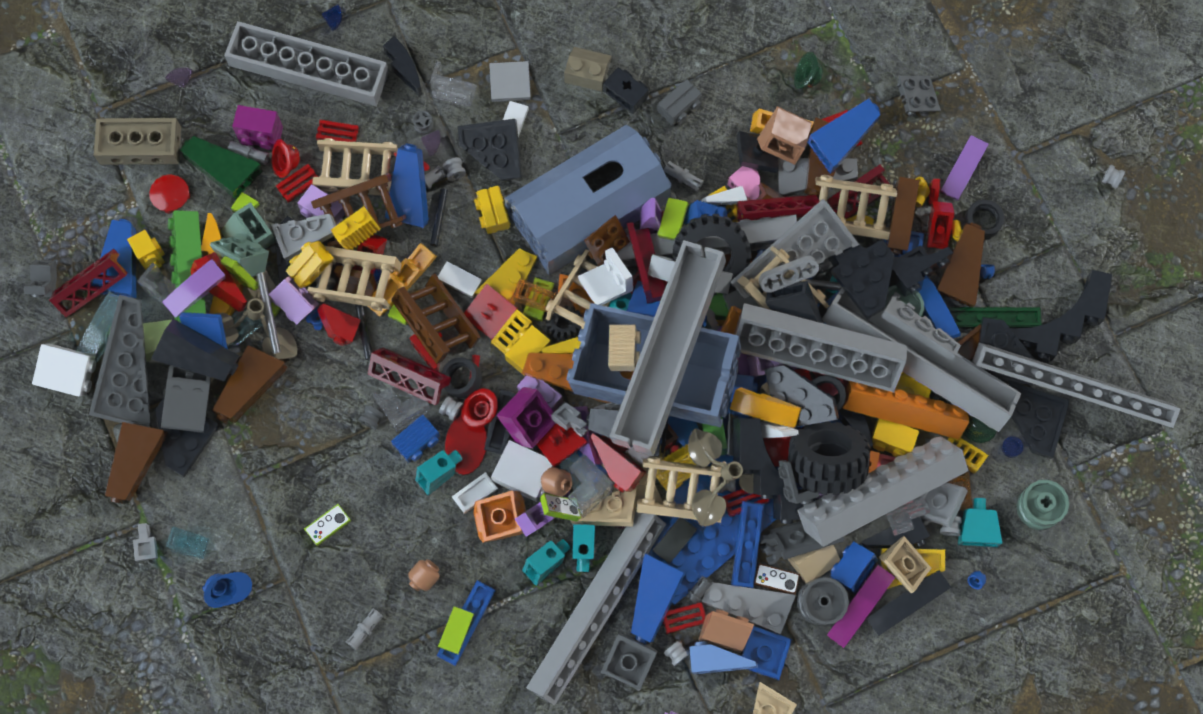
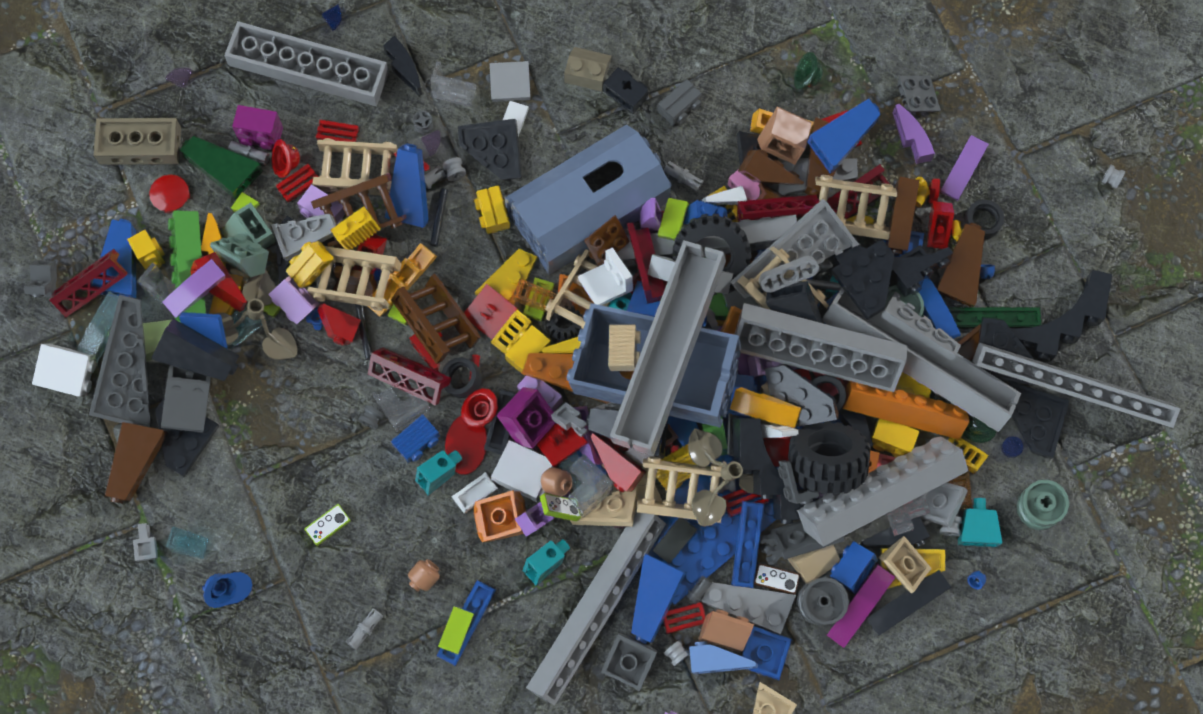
reddish brown slope [213,345,287,423] -> none
lime tile [220,256,259,291] -> none
flat silver bar [256,272,281,354] -> none
white tile [438,262,482,298] -> none
light grey wheel [439,395,463,421] -> none
teal torso [572,524,595,572] -> none
none -> reddish brown slope [738,149,804,185]
none -> medium lavender slope [893,104,935,164]

